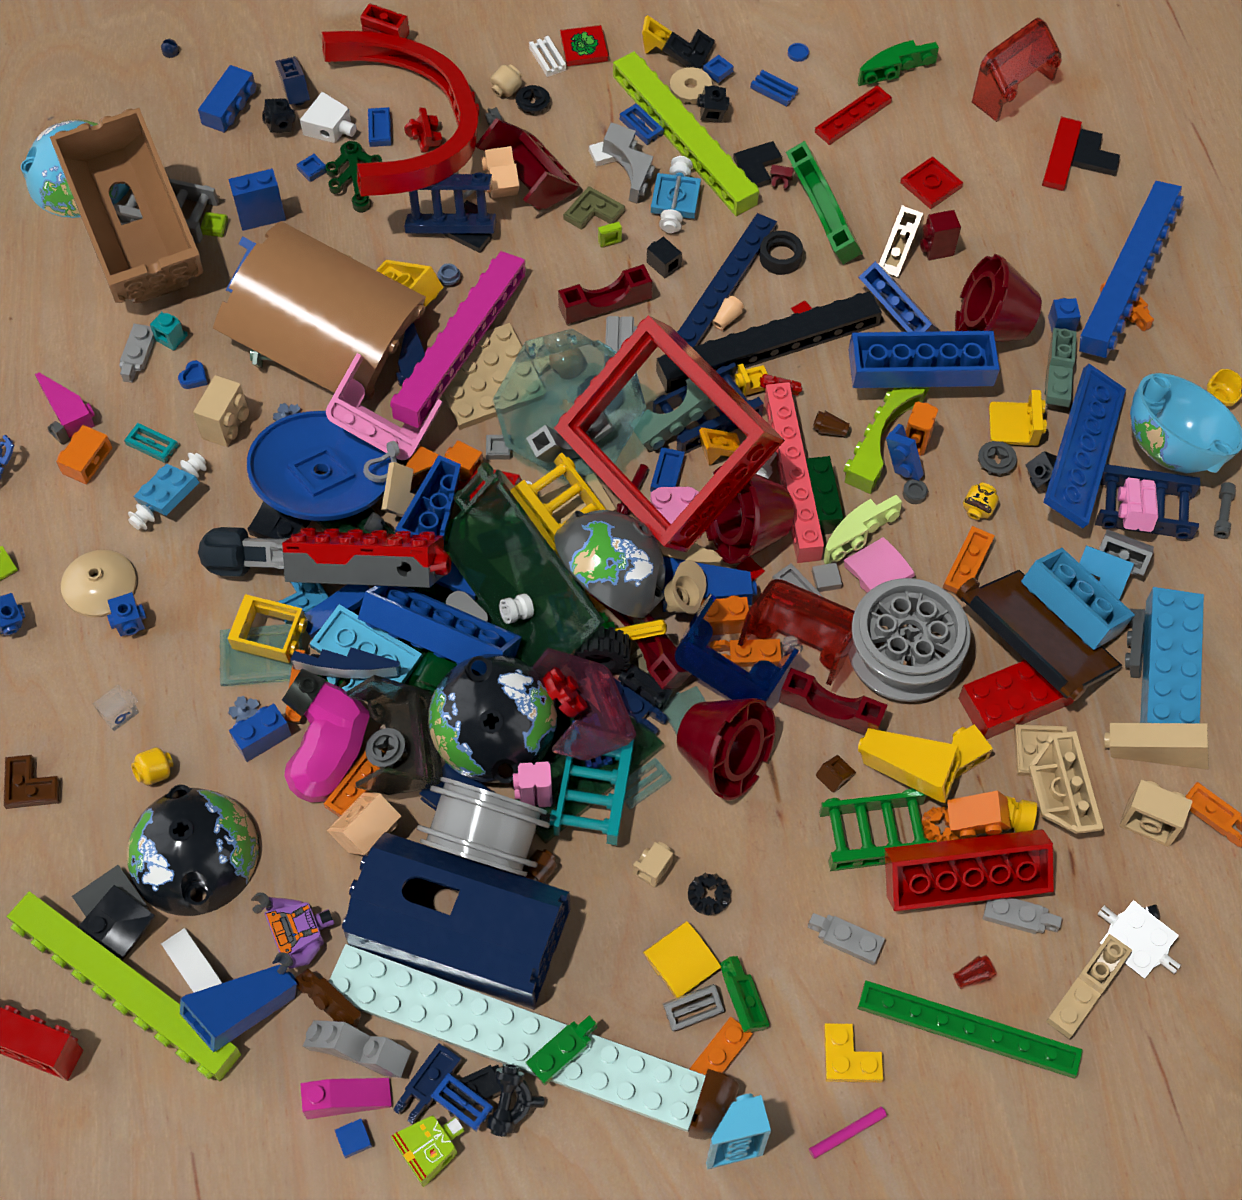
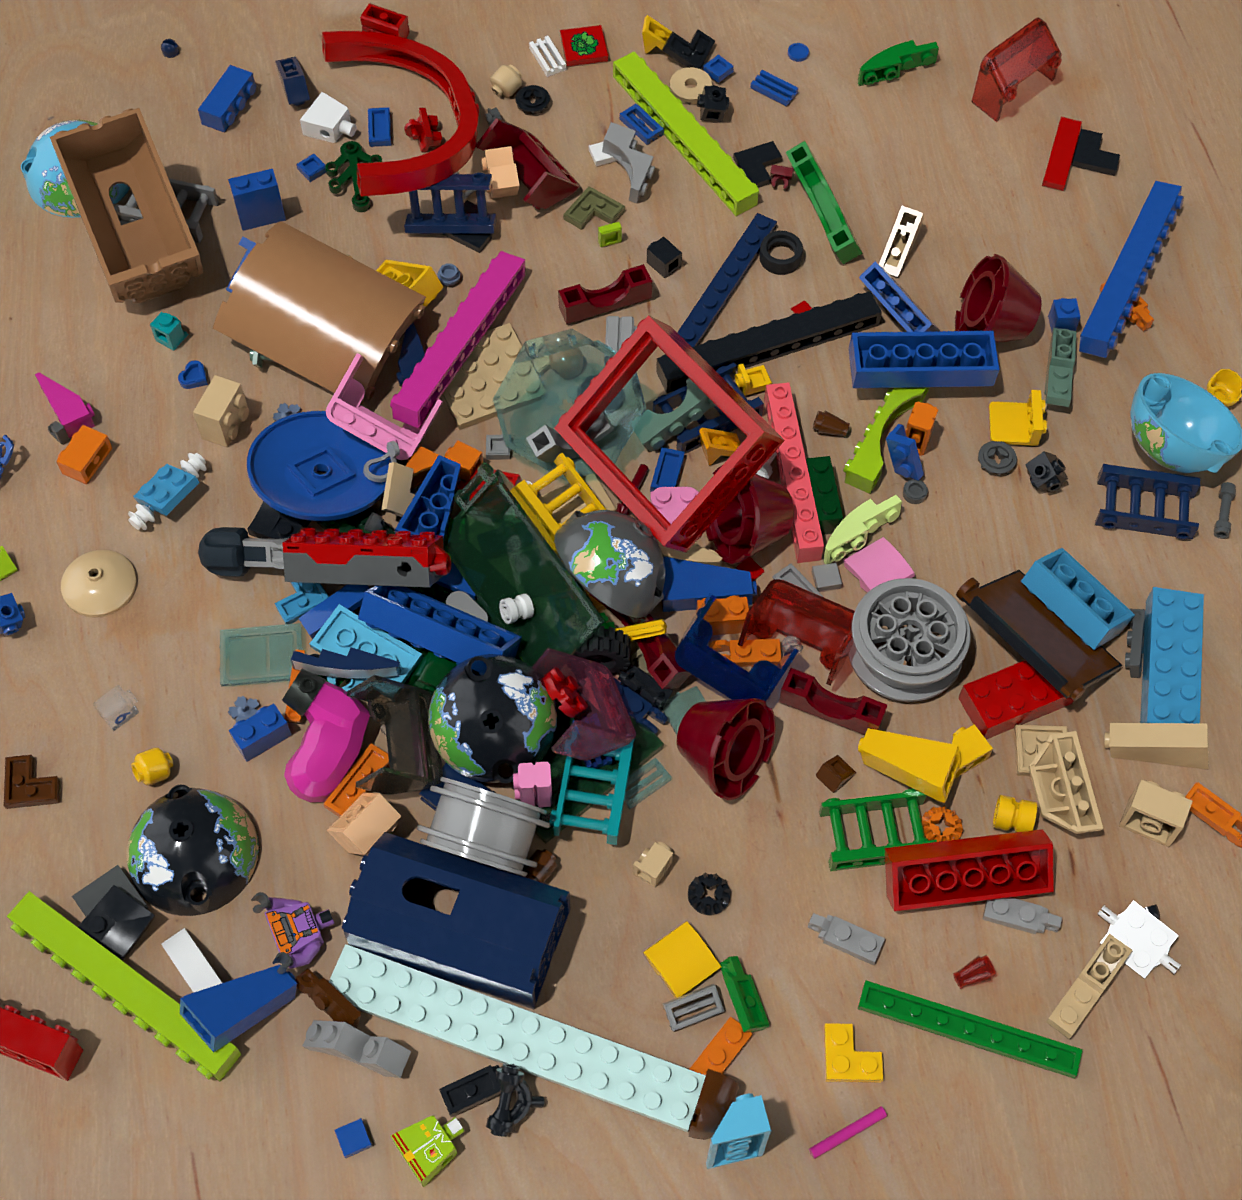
blue brick [107,592,147,637] -> none
light grey hinge [119,324,155,383] -> none
teal tile [124,423,179,464] -> none
lime tile [200,212,228,237] -> none
yellow window [227,594,308,663] -> none
black brick [262,98,296,133] -> none
dark pink slope [300,1078,392,1120] -> none
dark grey gear [365,728,407,769] -> none
dark blue hinge [393,1043,462,1125] -> none
blue tile [431,1073,494,1132] -> none
green hinge [525,1015,598,1086] -> none
dark azure plate [651,156,701,233] -> none
tan piece [664,560,707,614] -> none
light nougat cone [712,296,744,330] -> none
red axle [759,374,802,395] -> none
red tile [814,85,892,145] -> none
red tile [900,156,963,209] -> none
dark red brick [920,210,961,261] -> none
orange plate [943,526,995,594] -> none
orange brick [947,790,1011,839] -> none
yellow head [963,482,999,520] -> none
blue plate [1043,364,1126,529] -> none
dark azure tile [1079,545,1134,599] -> none
light grey brick [1098,529,1154,576] -> none
bright pink brick [1117,477,1158,532] -> none

